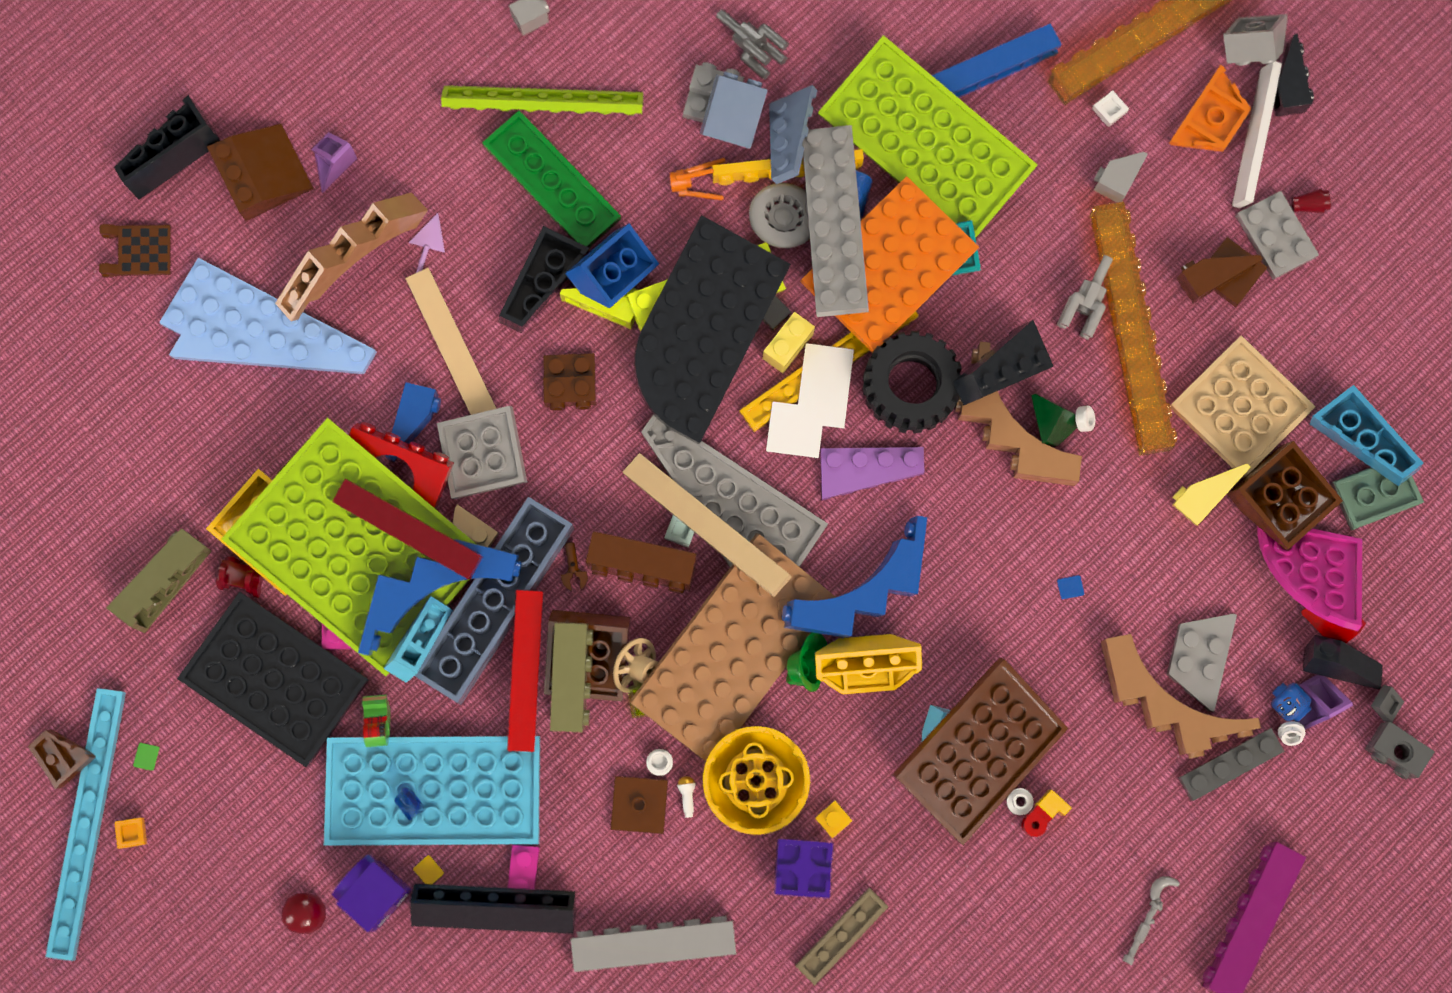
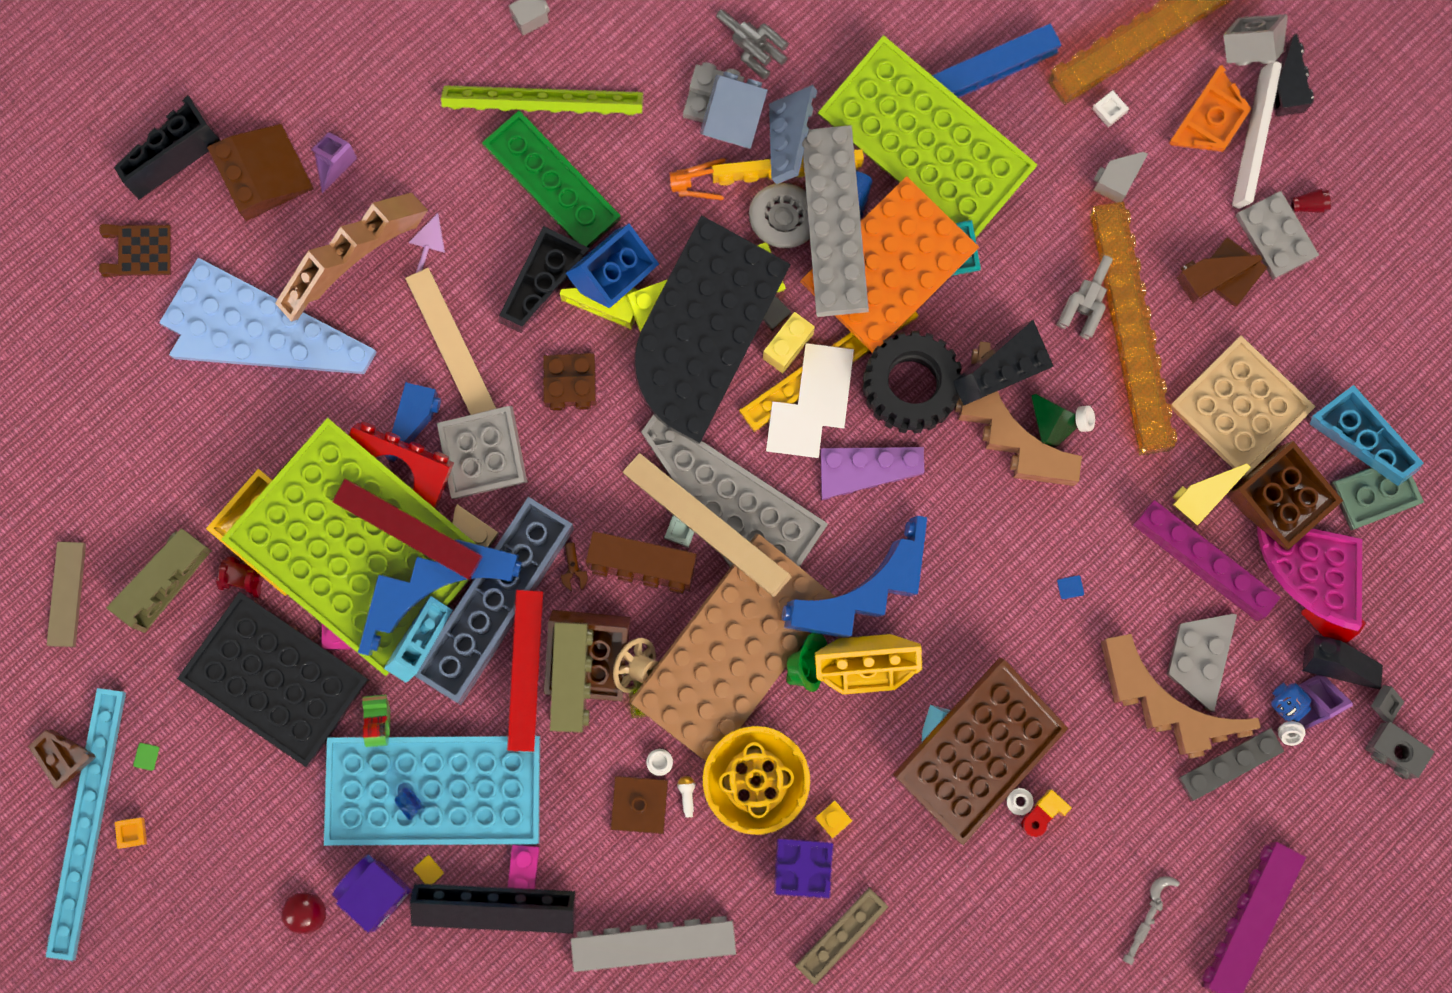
none -> dark tan tile [47,542,86,648]
none -> magenta brick [1133,500,1281,621]

